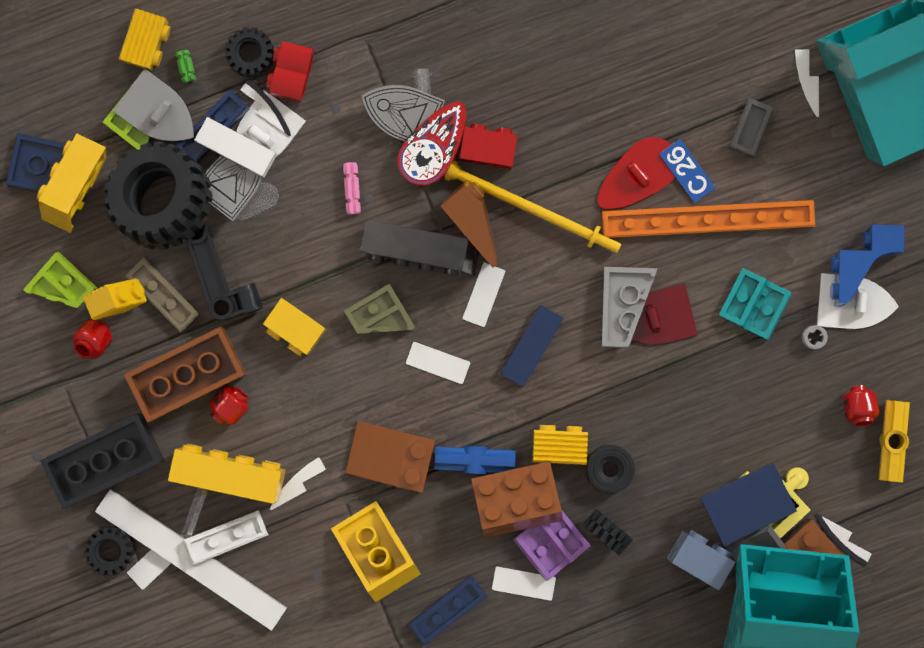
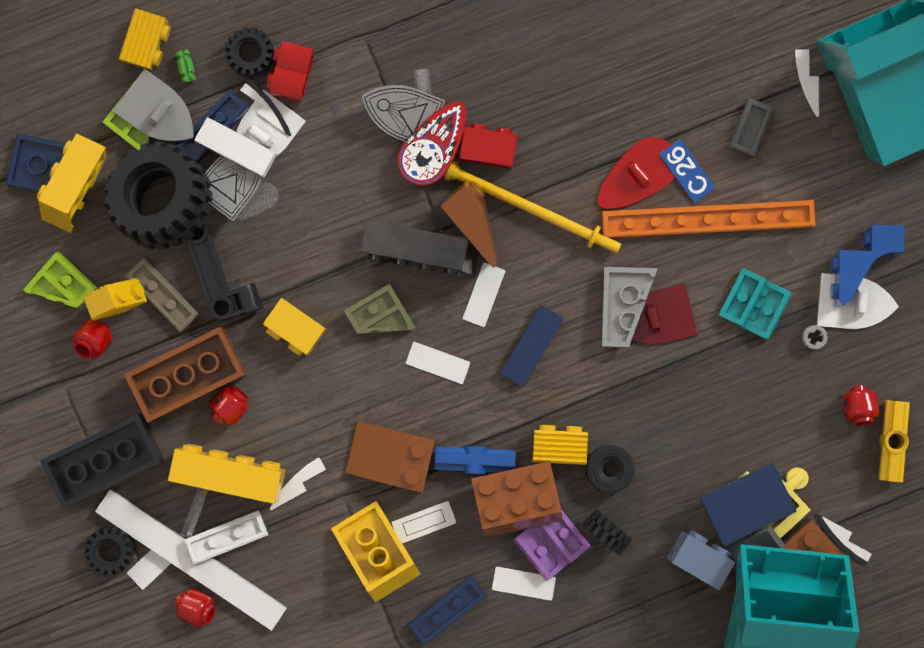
bright pink axle [343,162,361,215] -> none
none -> red head [174,588,216,628]
none -> white sticker [392,501,456,543]

